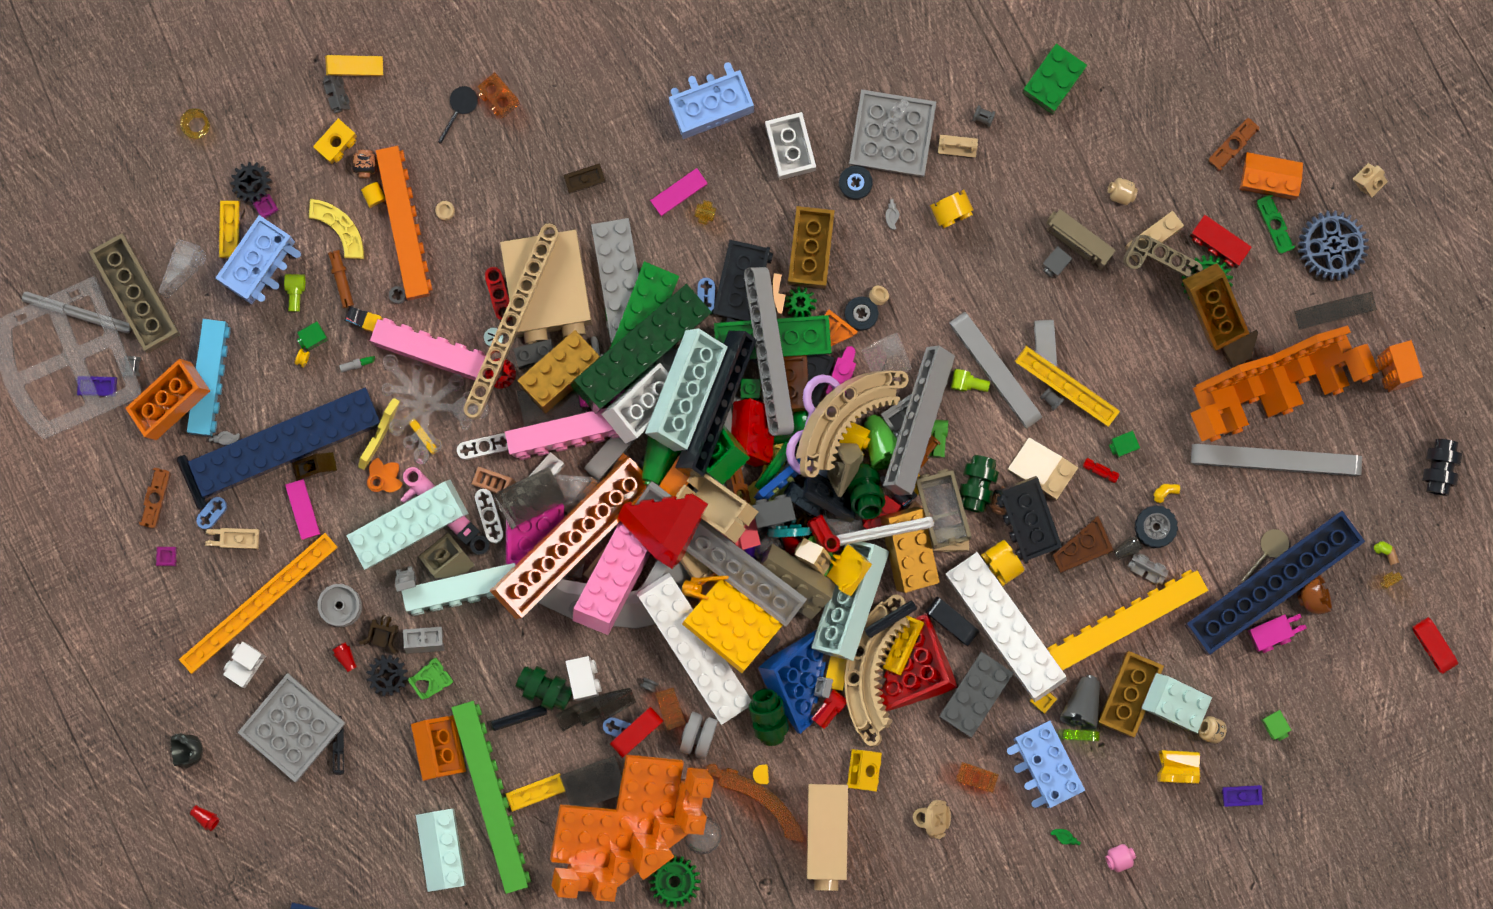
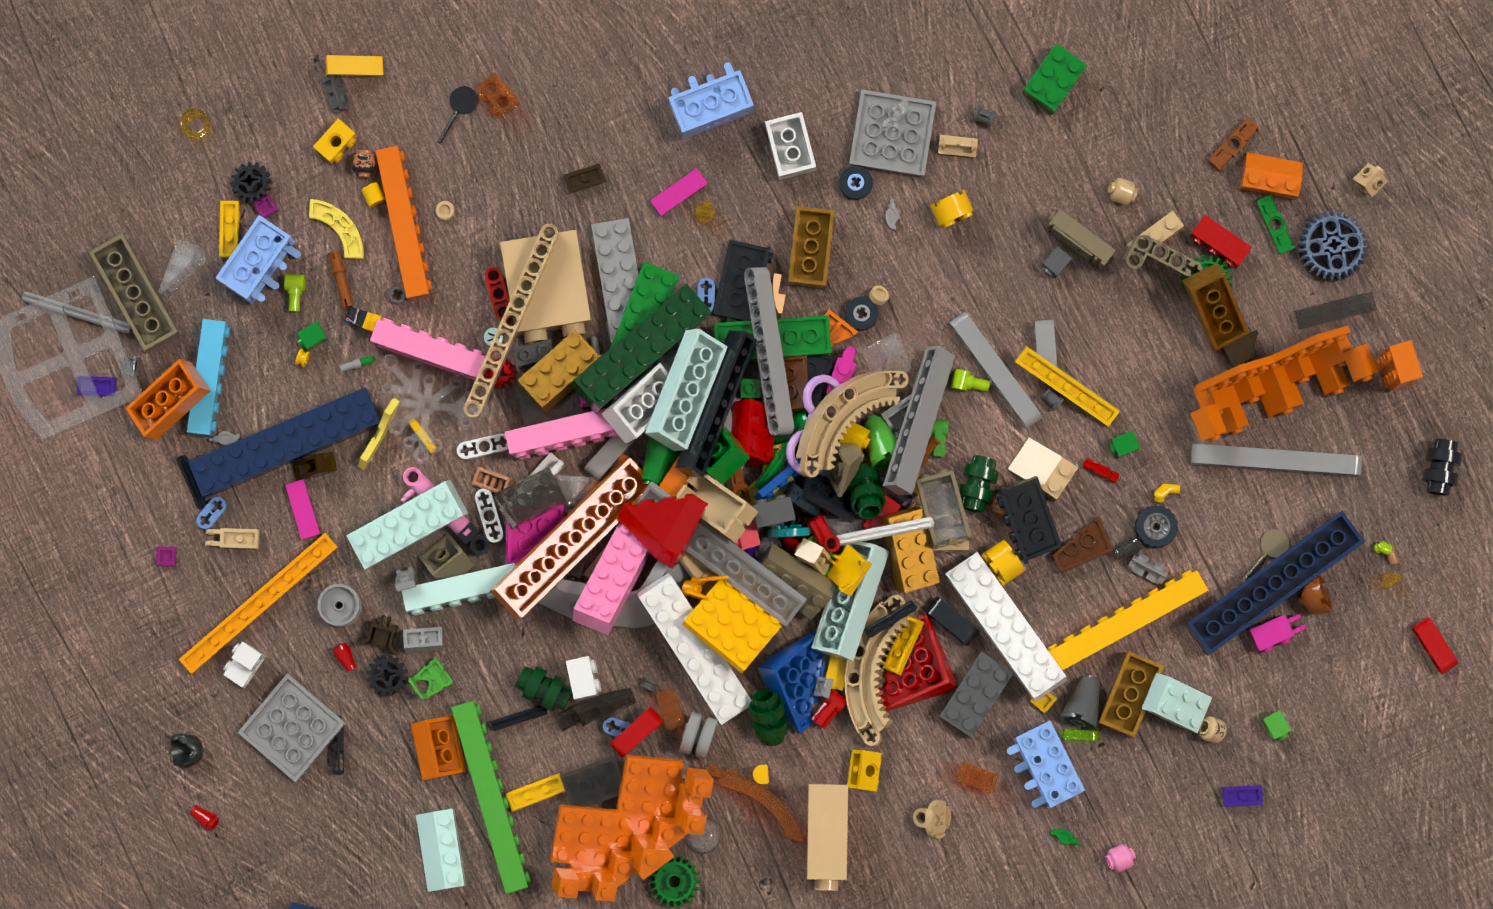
dark orange piece [139,468,171,529] -> none
orange plate [367,458,403,493] -> none
green gear [784,287,817,317] -> none
yellow piece [1157,750,1200,784] -> none

